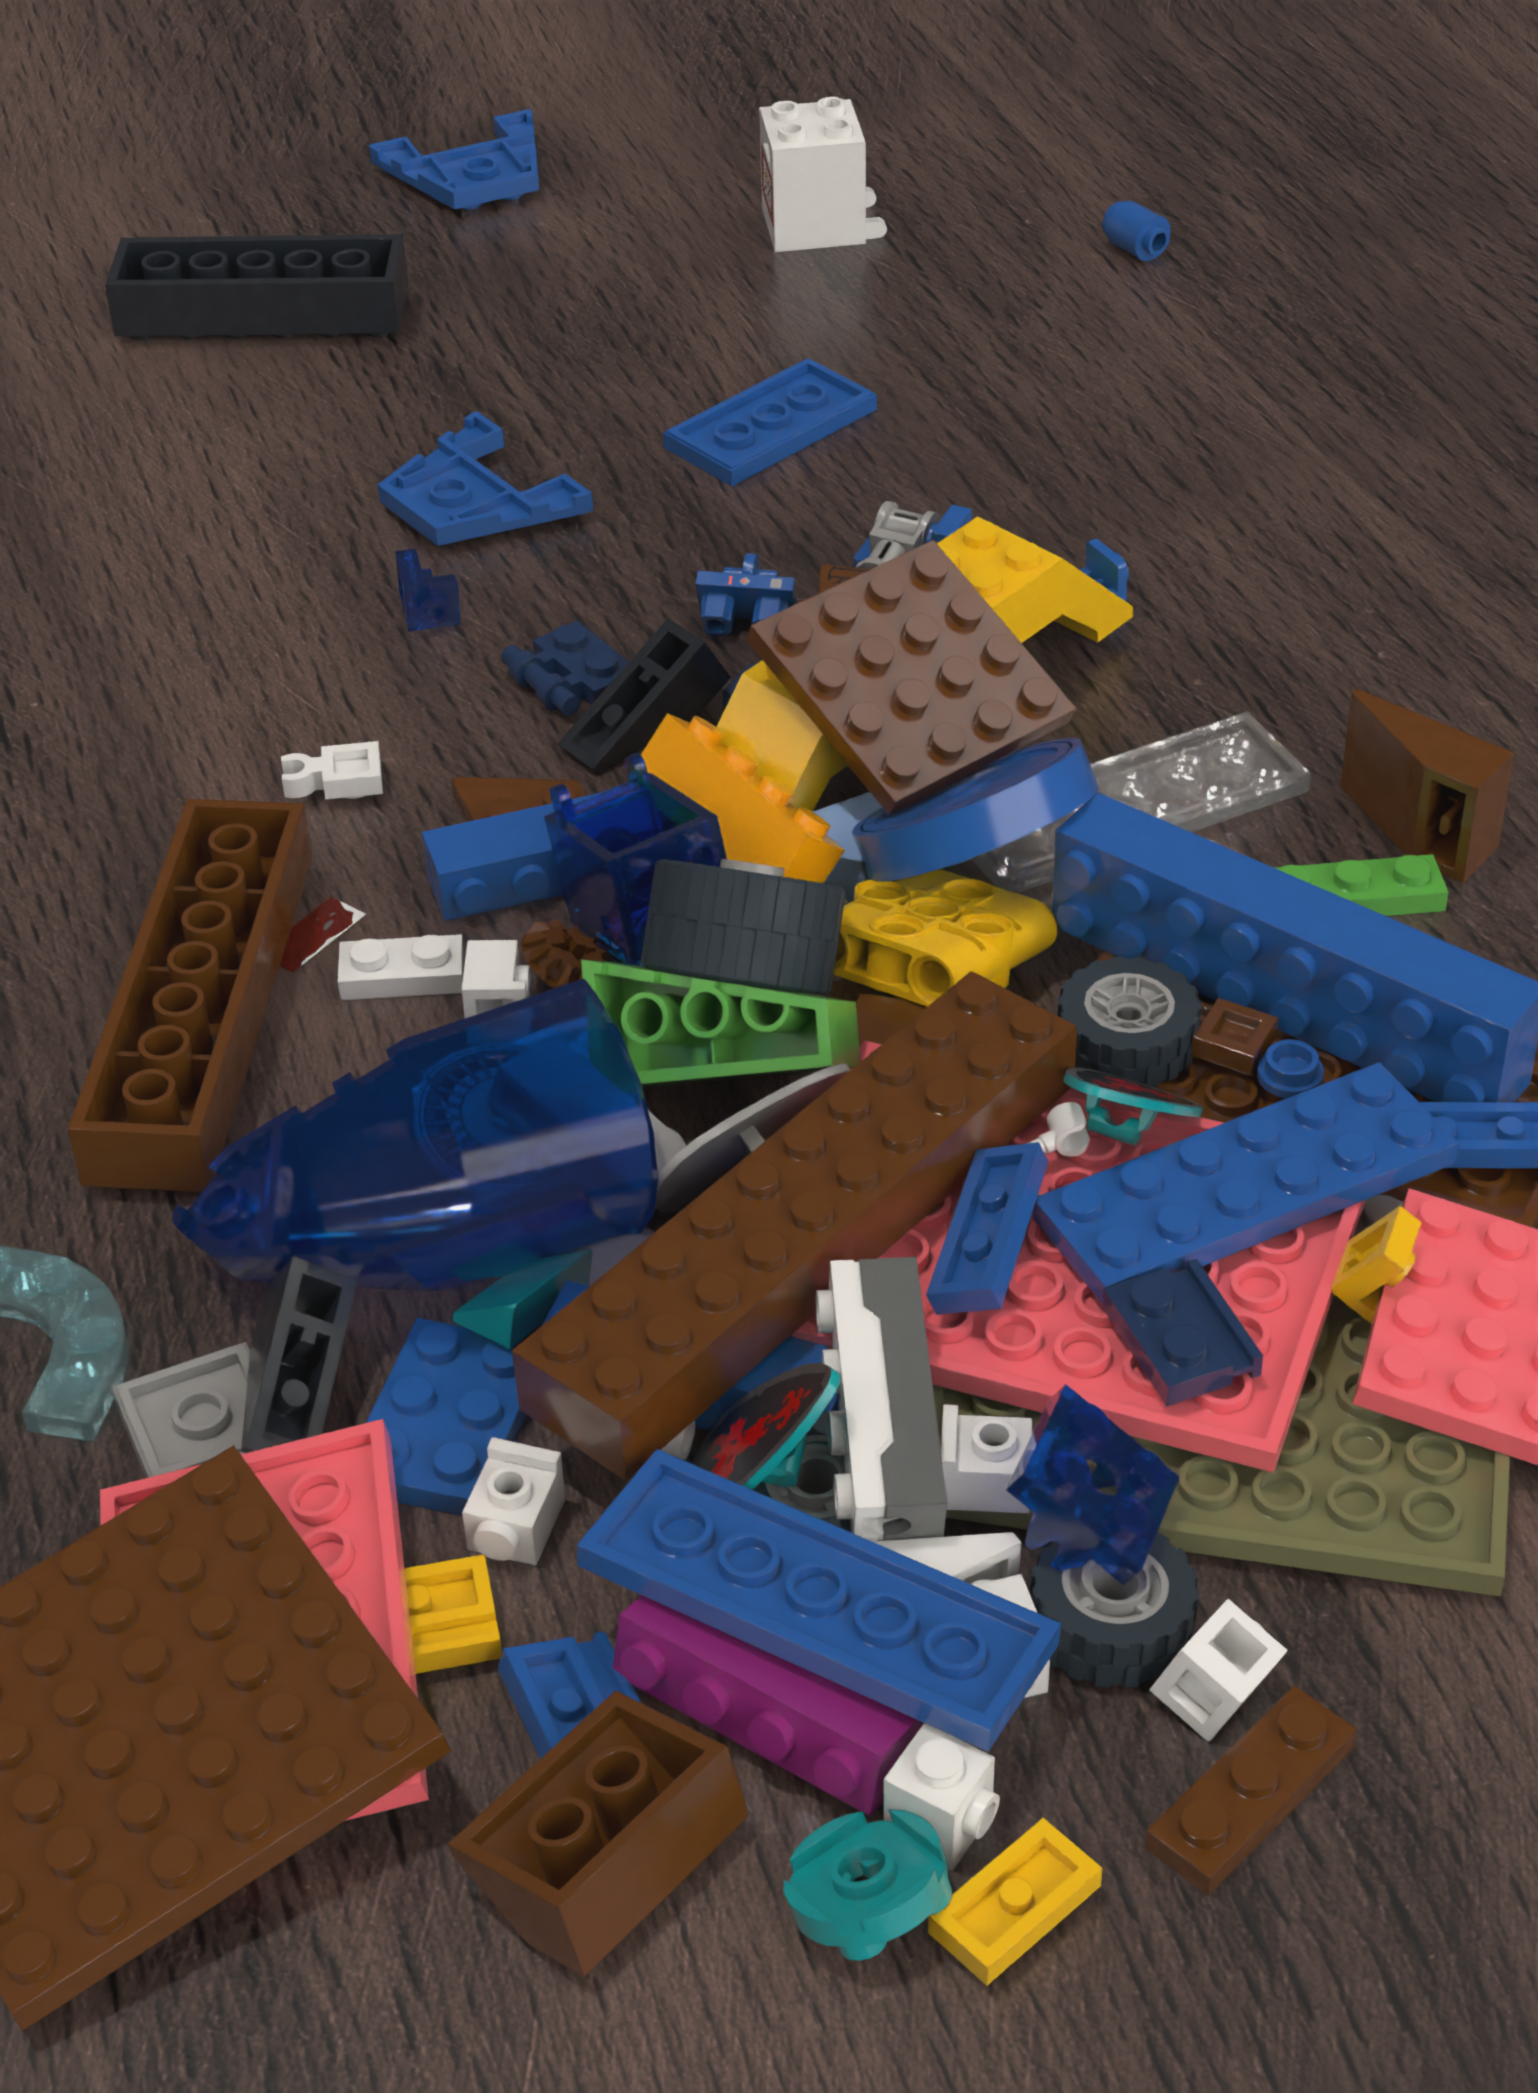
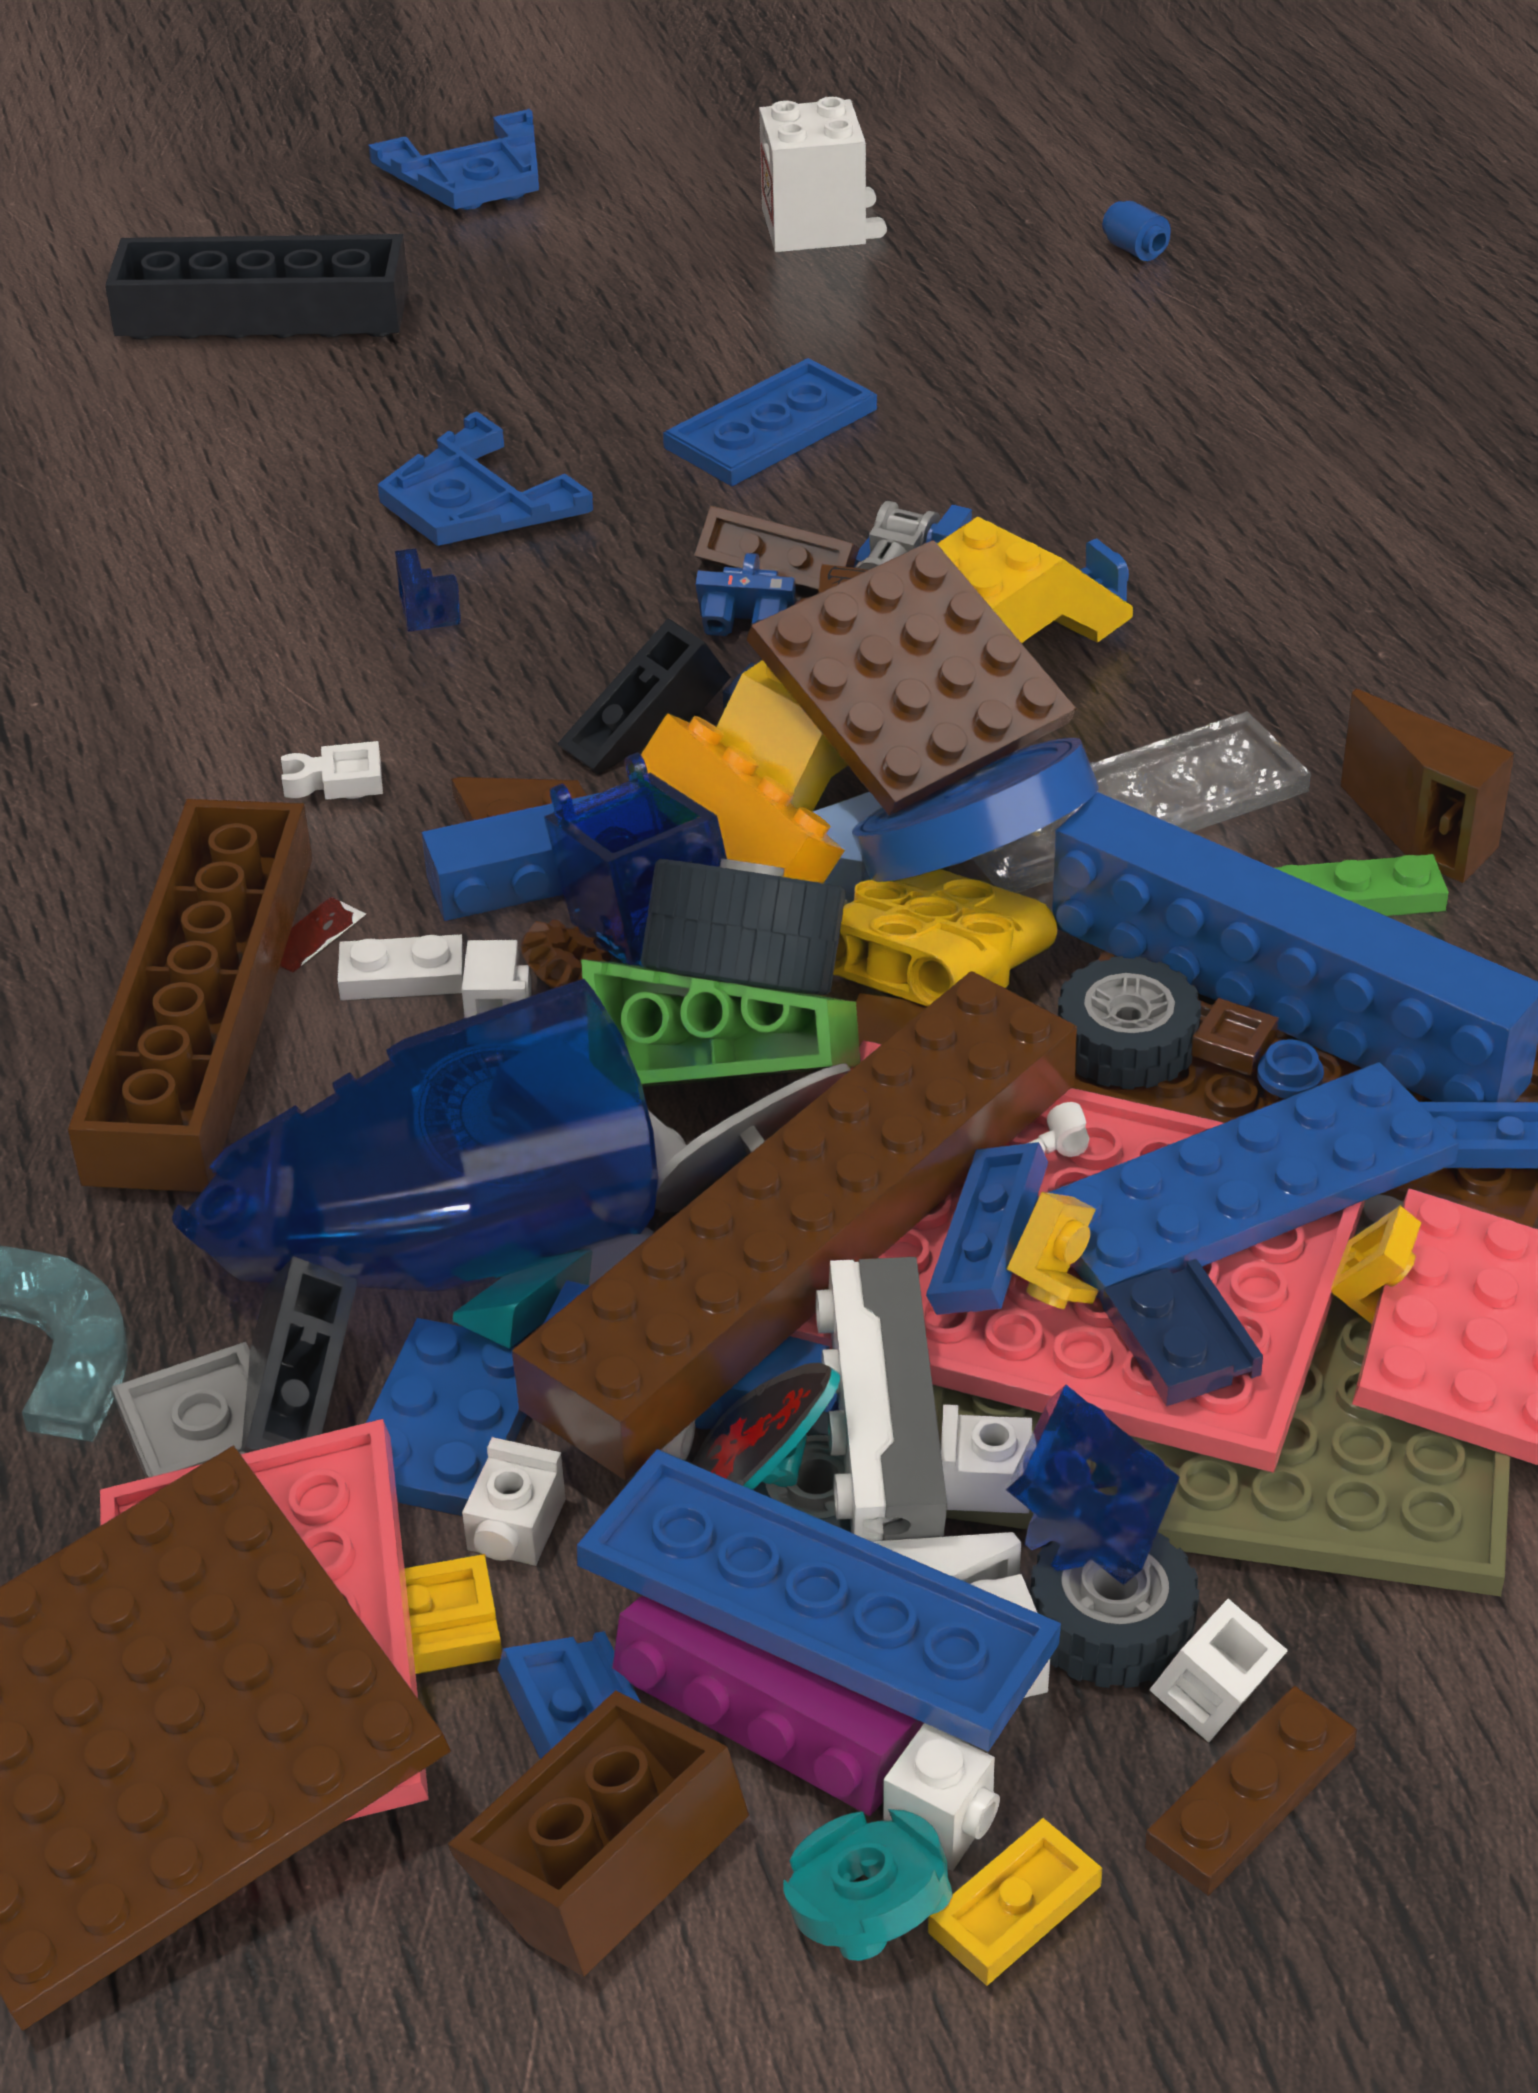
dark blue plate [501,621,629,716] -> none
teal shield [1063,1067,1204,1146] -> none
none -> reddish brown plate [694,505,860,592]
none -> yellow bracket [1007,1192,1099,1309]

